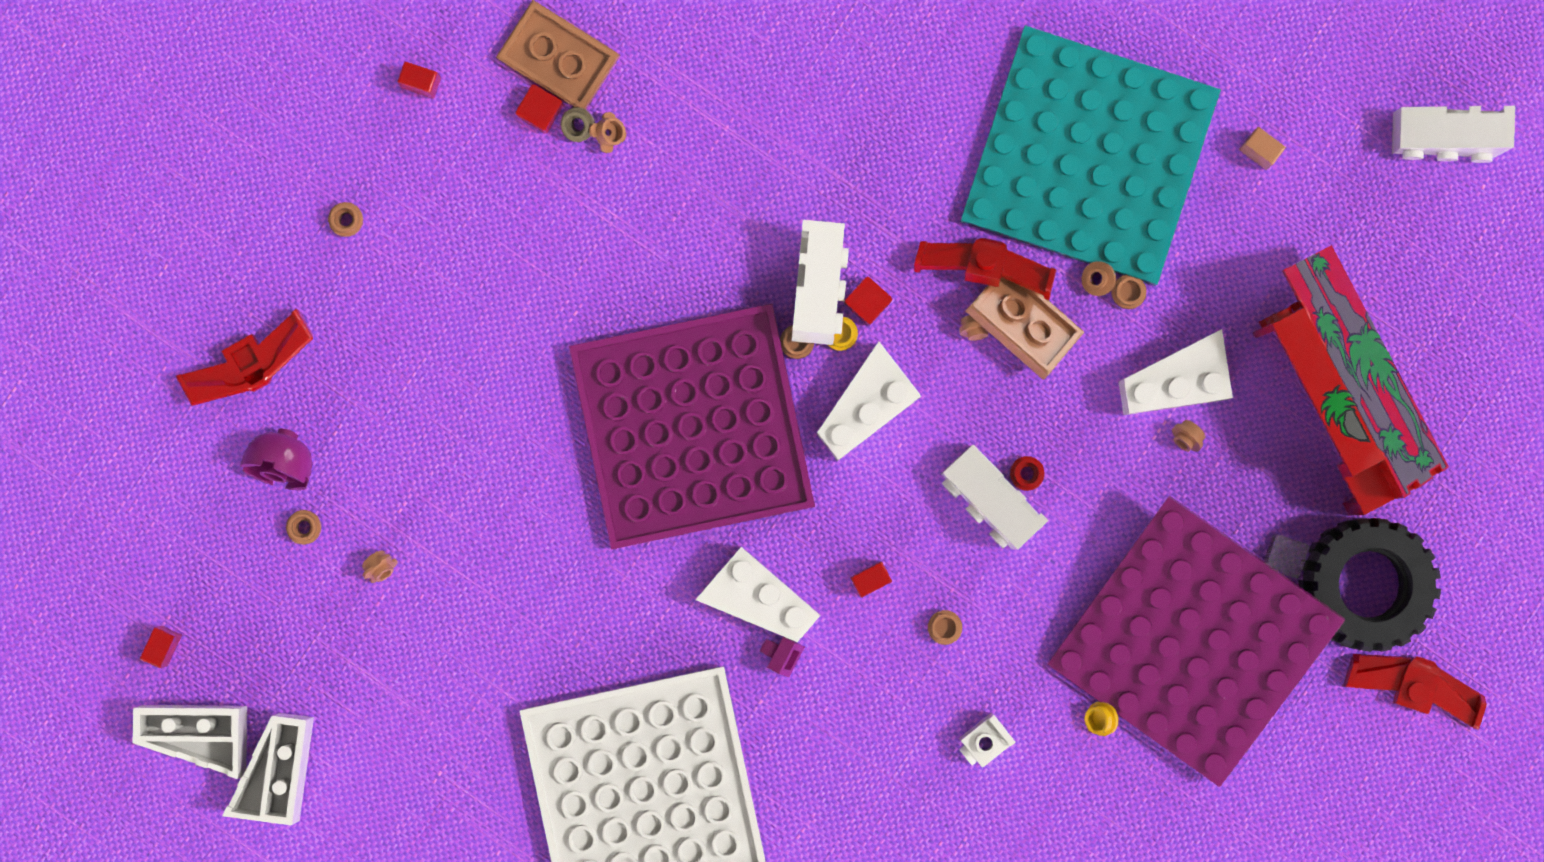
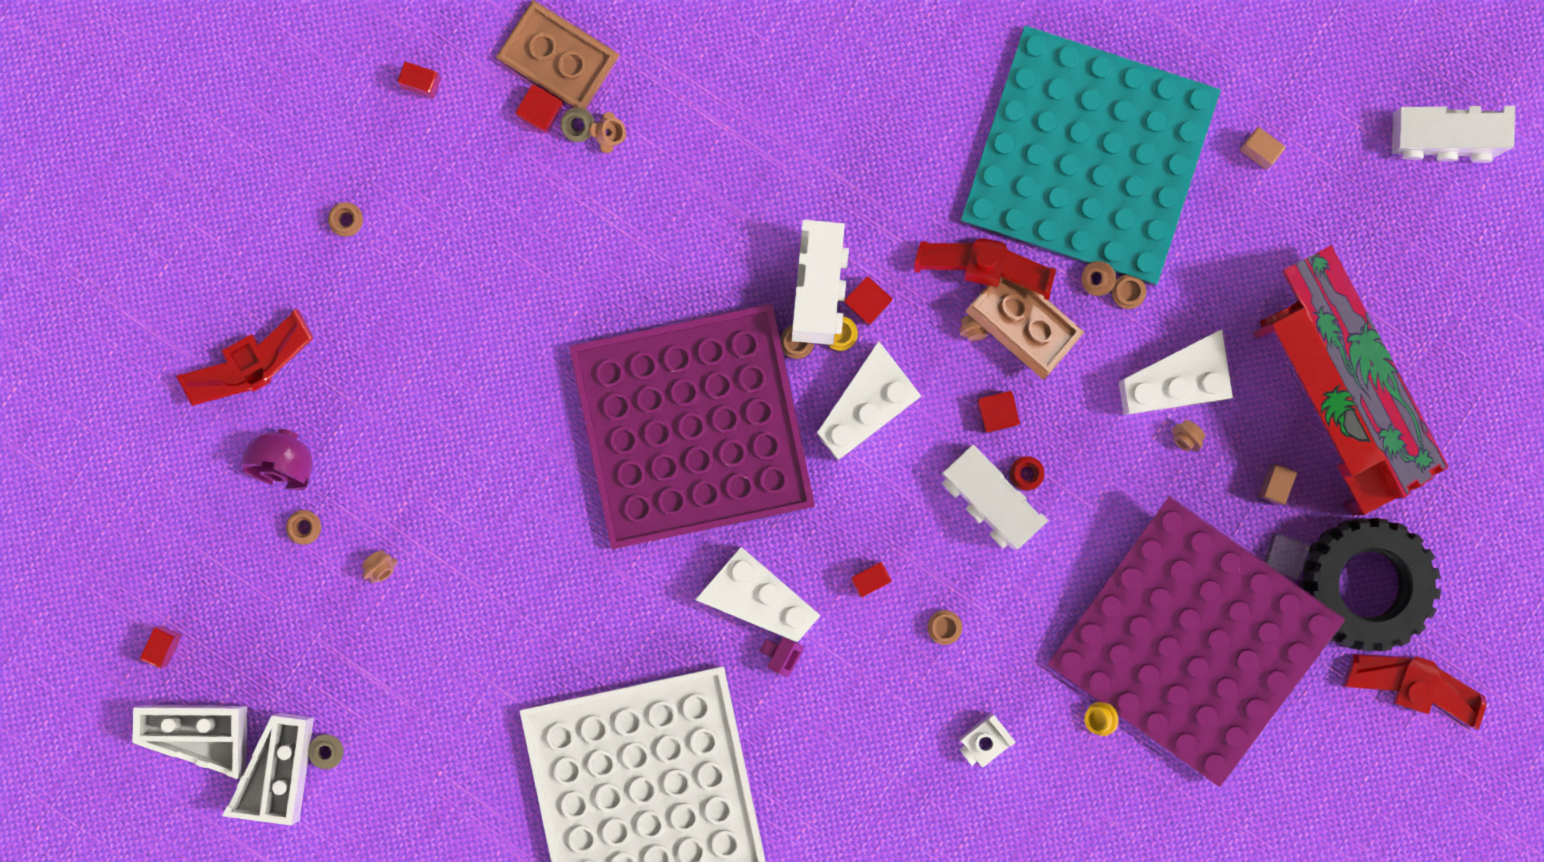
none -> dark tan plate [308,734,344,769]
none -> red piece [977,391,1020,433]
none -> nougat piece [1258,464,1297,506]

